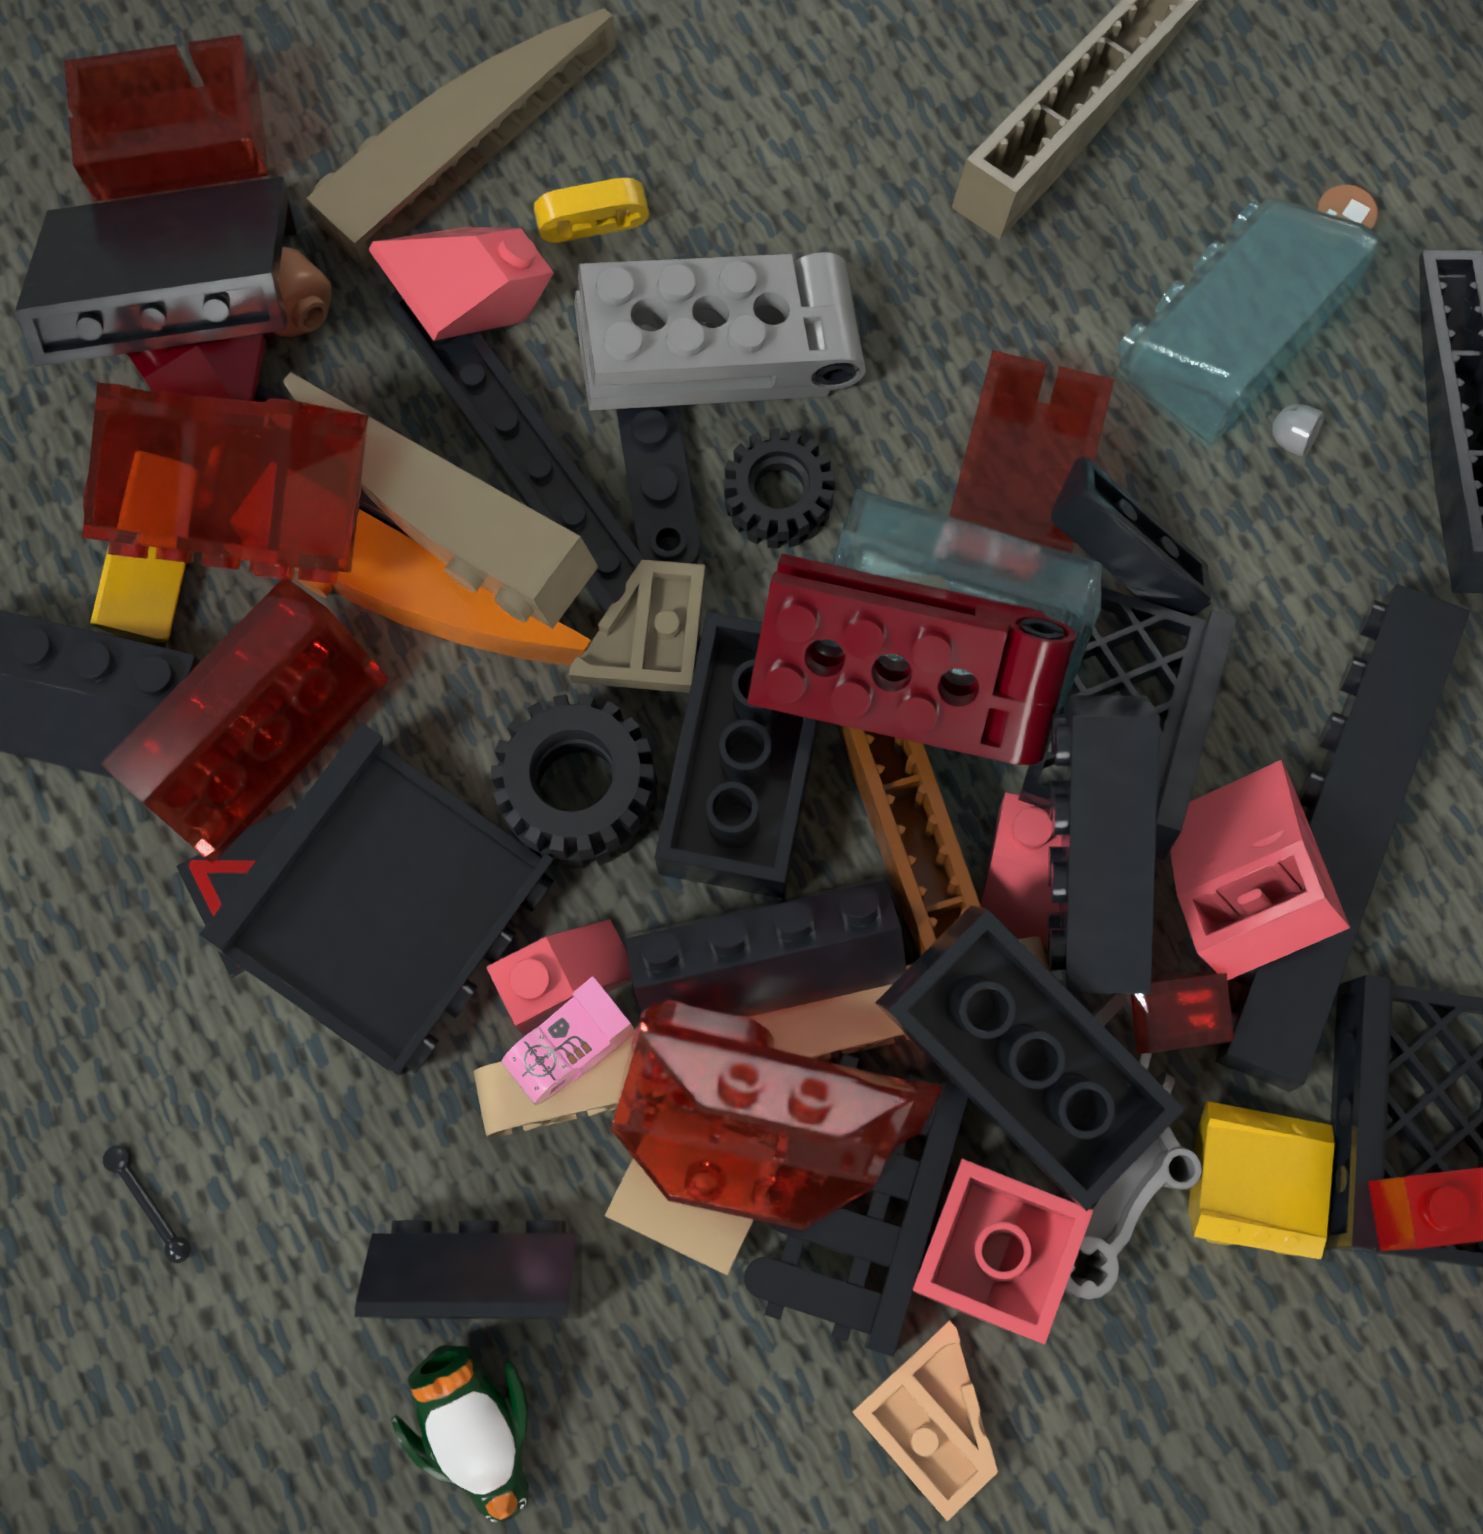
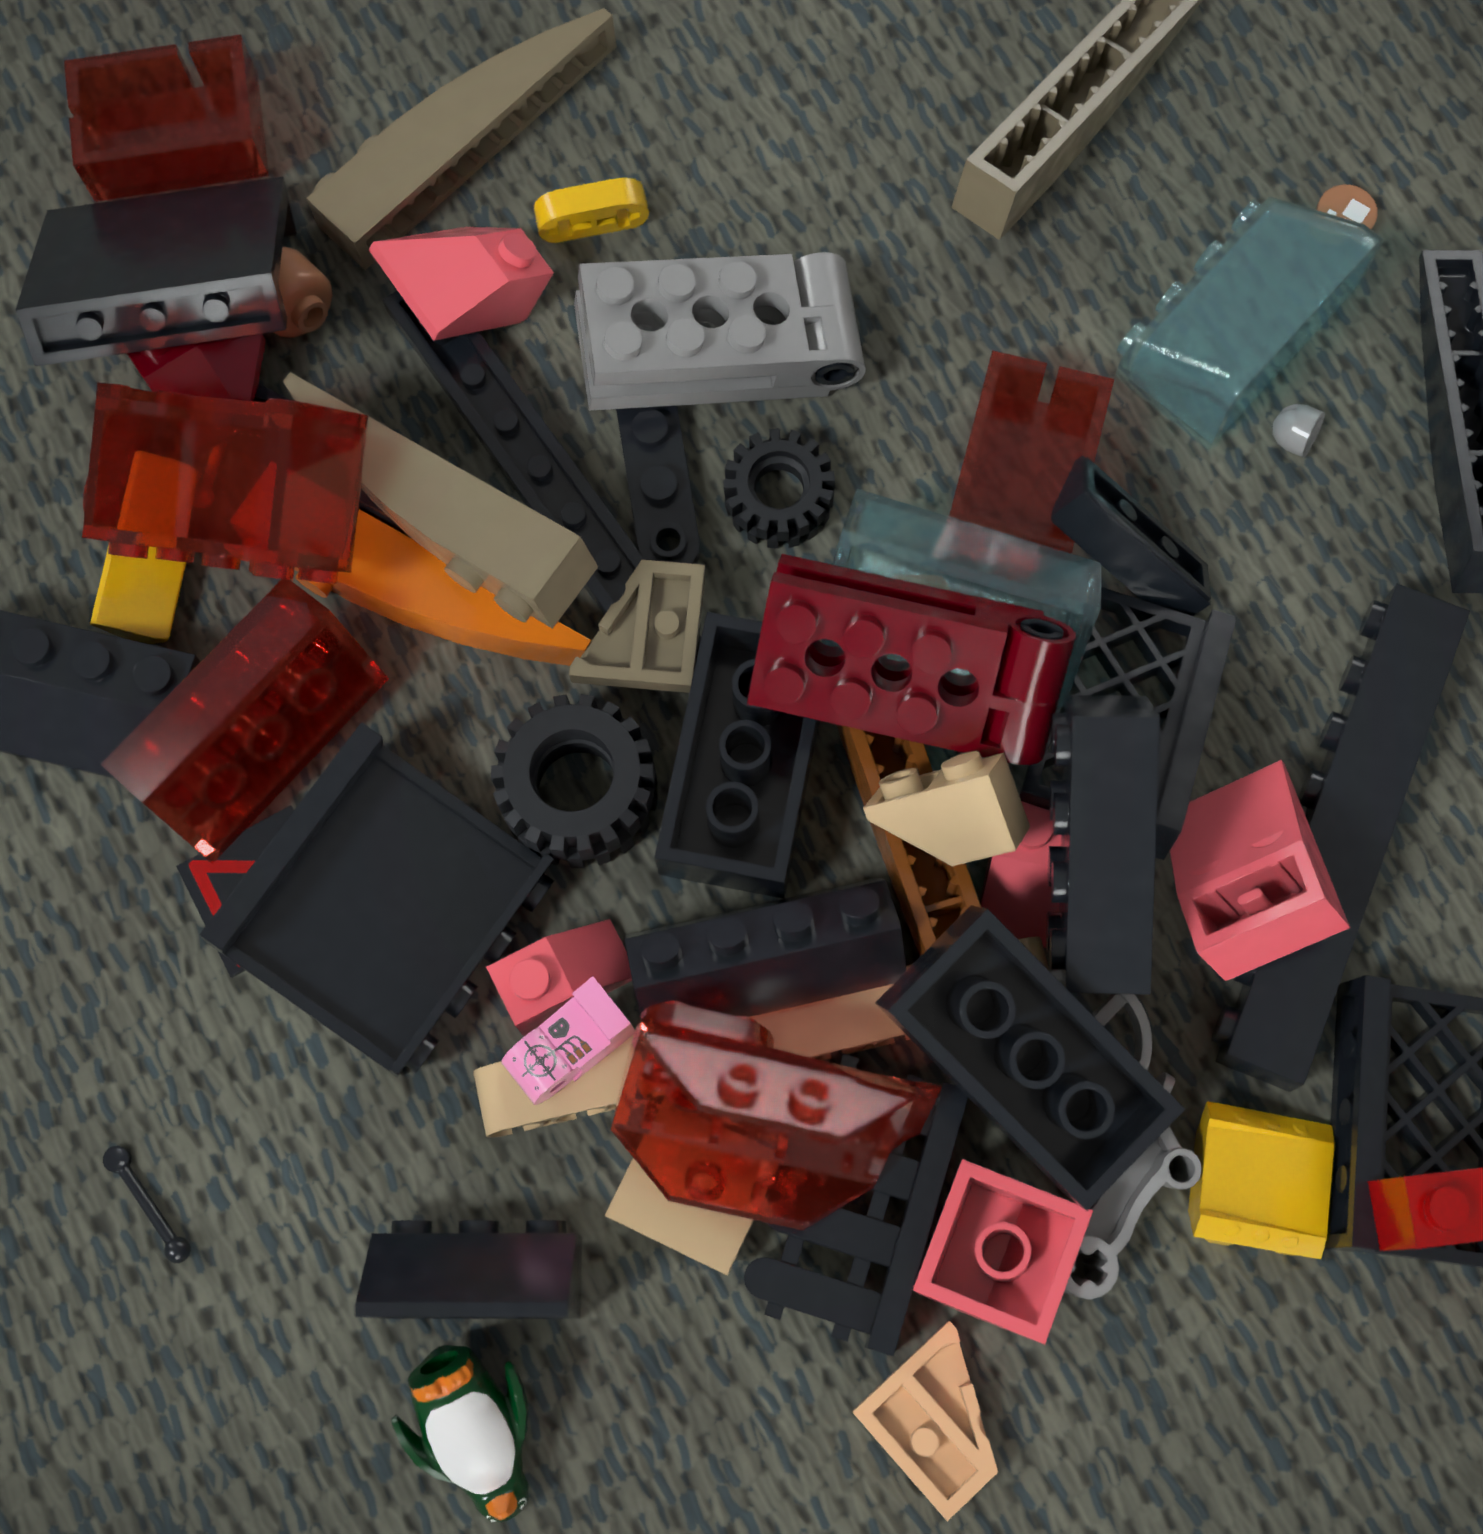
clear red slope [1130,971,1234,1054] -> none
none -> tan slope [863,751,1030,866]

